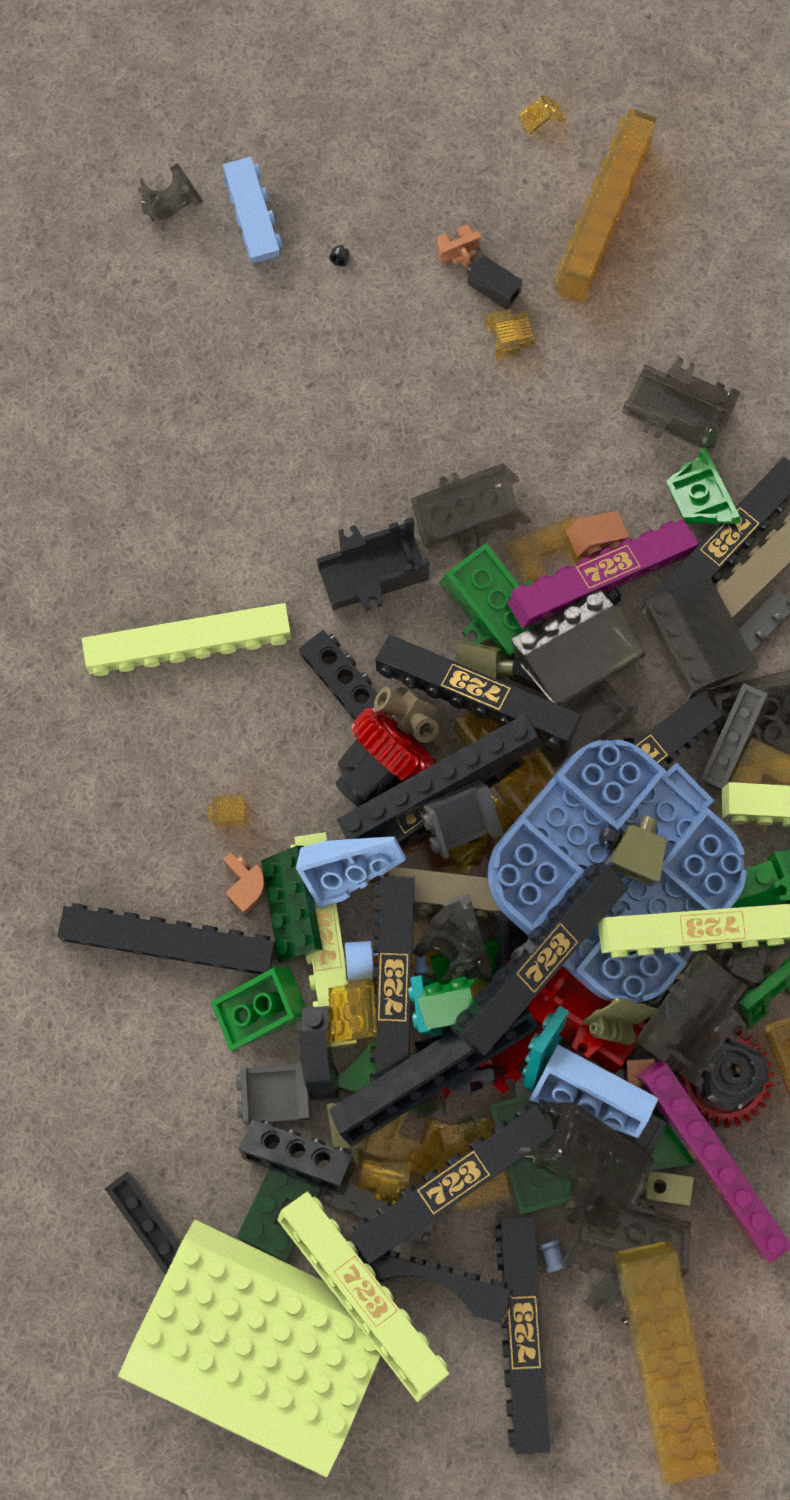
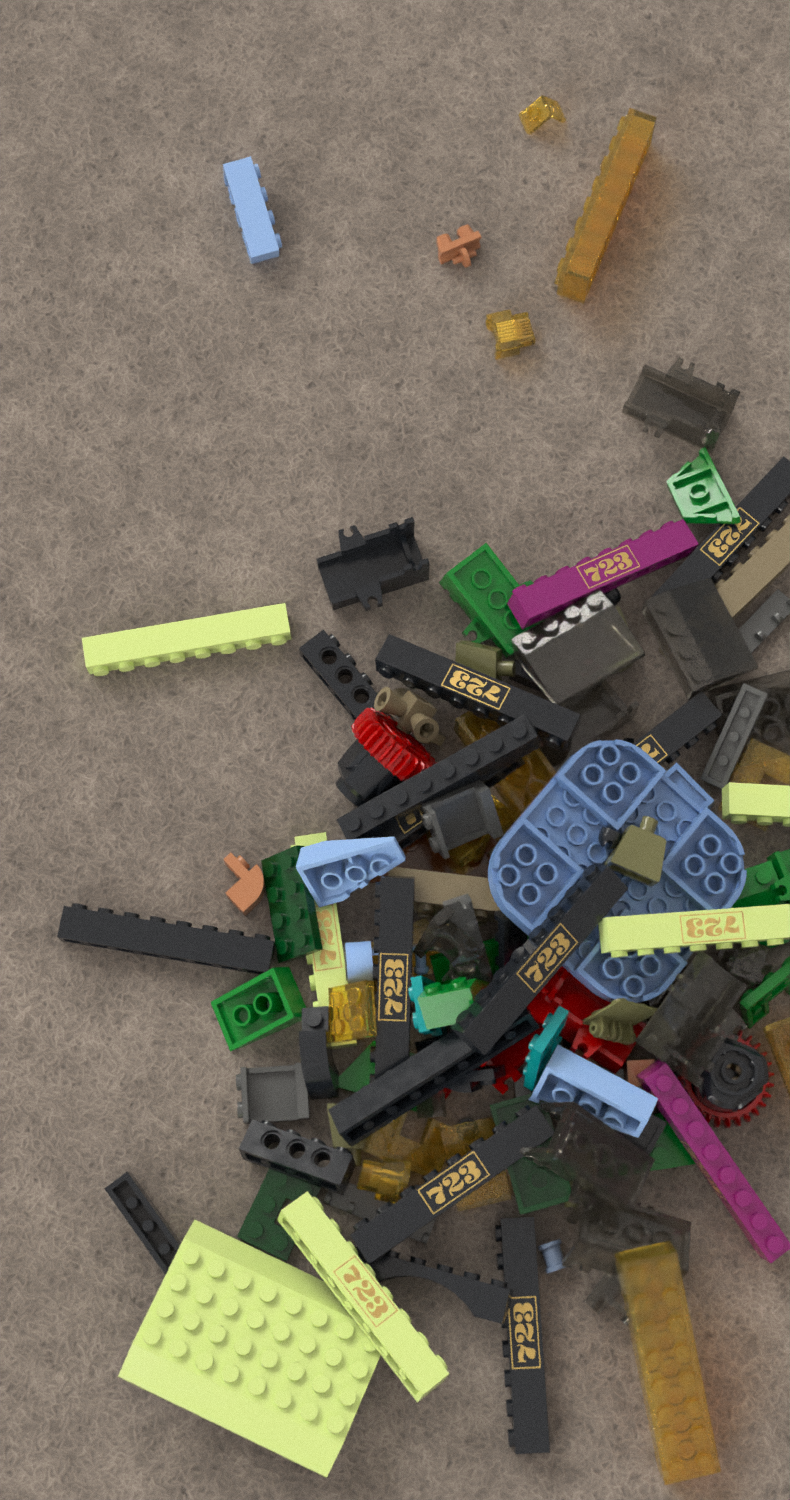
clear smoke tile [137,163,203,222] -> none
clear yellow brick [208,794,247,828] -> none
black hinge [329,245,350,267] -> none
clear smoke piece [411,463,531,558] -> none
black brick [467,255,523,310] -> none
clear yellow plate [506,515,594,583] -> none
nougat brick [566,511,630,558] -> none
olive torso [631,1171,695,1209] -> none

